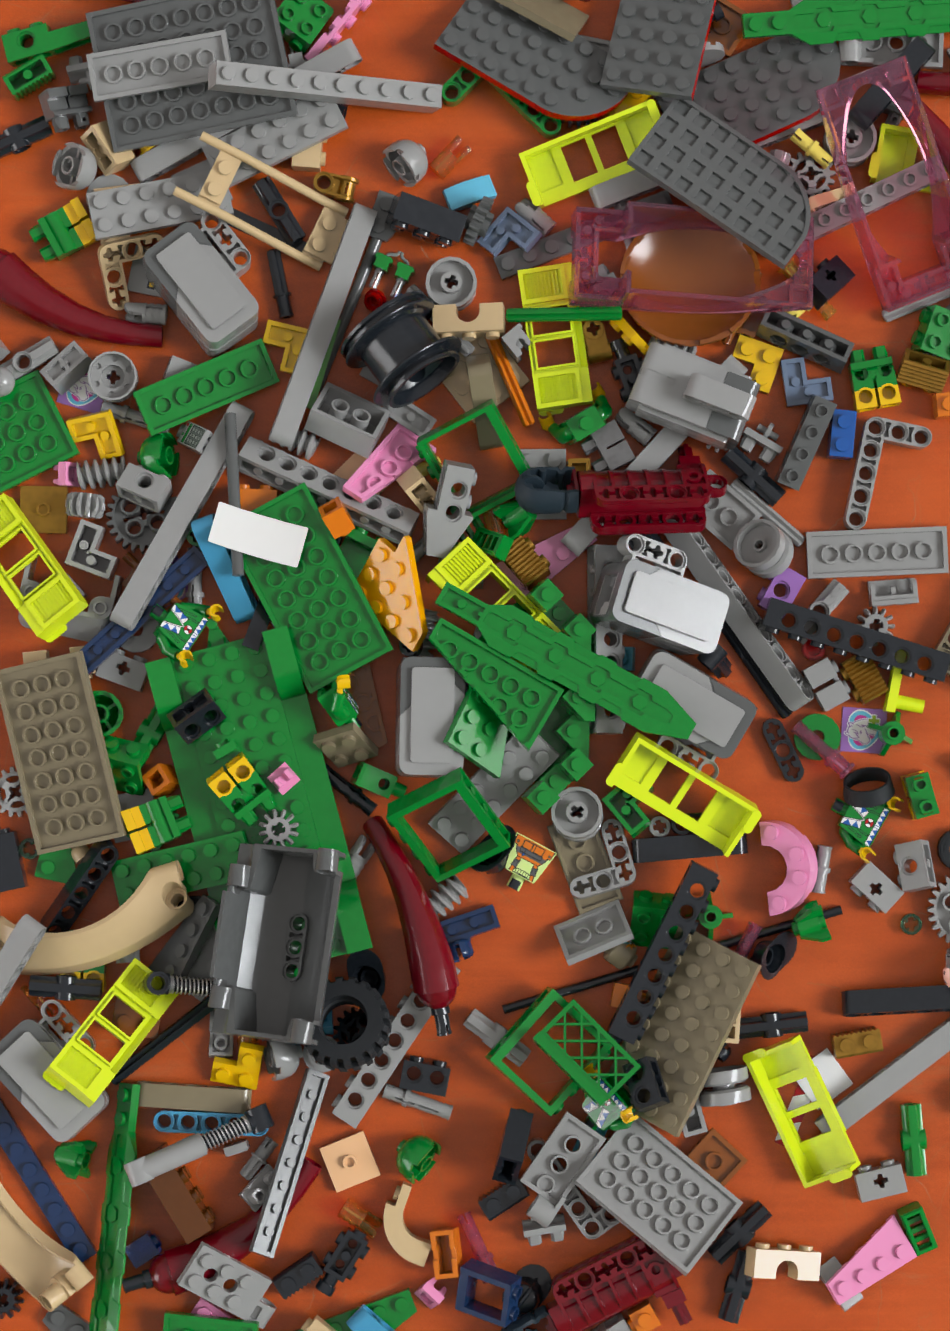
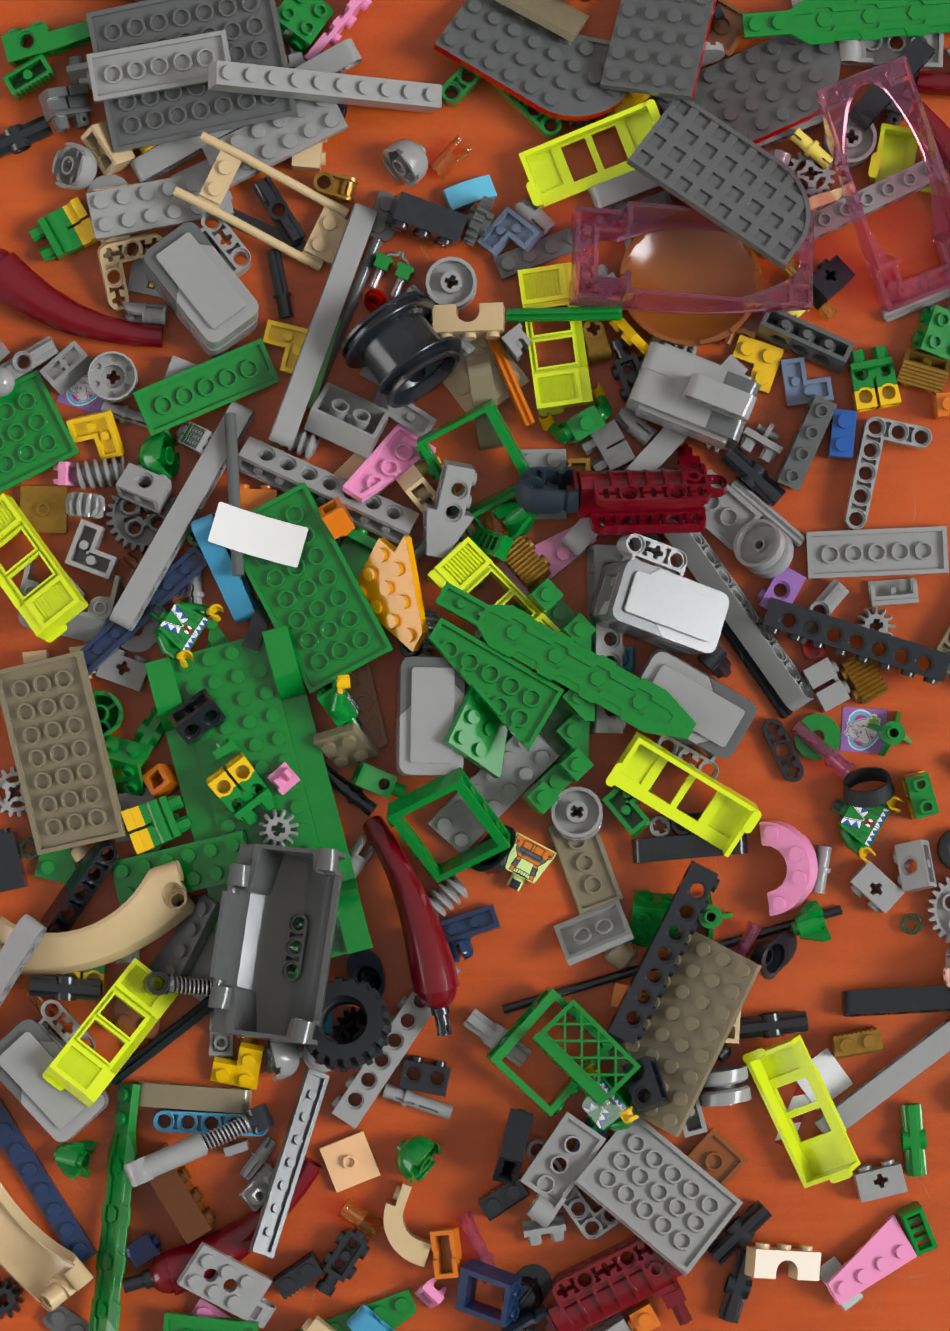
light grey beam [570,819,636,900] -> none
neon yellow piece [883,650,925,714] -> none

